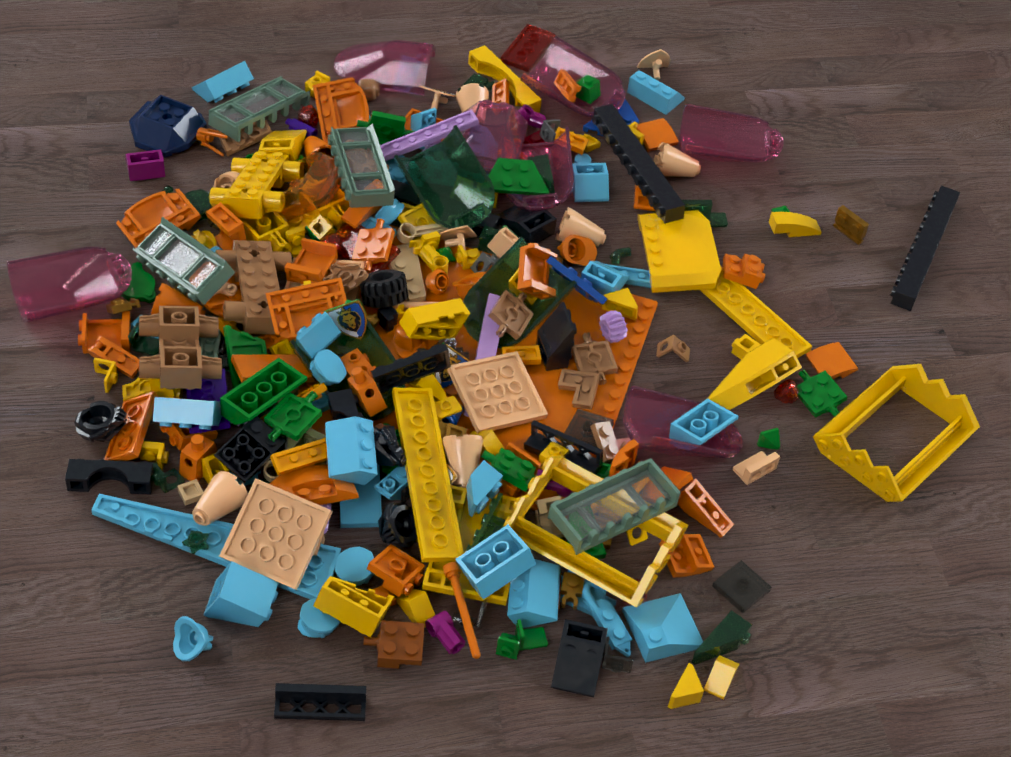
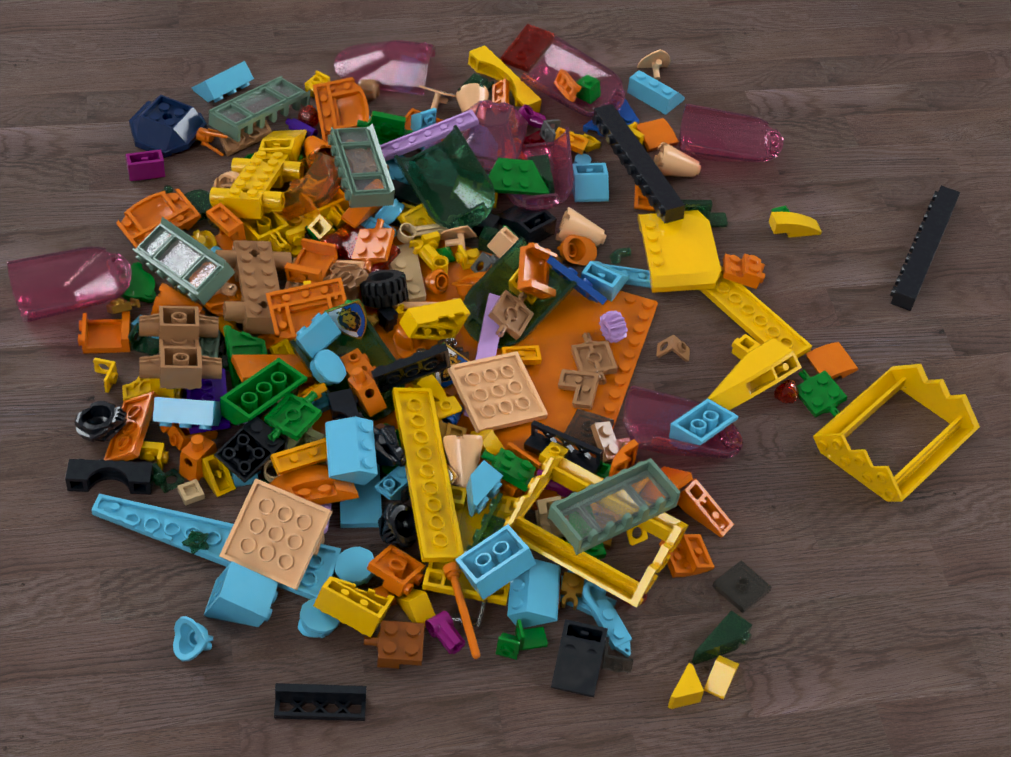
orange plate [87,336,139,379] -> none
light nougat cone [192,471,248,526] -> none
black slope [536,302,577,371] -> none
yellow slope [602,288,638,321] -> none
medium azure slope [622,593,705,663] -> none
light nougat panel [733,451,780,485] -> none
green slope [757,428,780,450] -> none
pearl gold plate [833,205,869,245] -> none

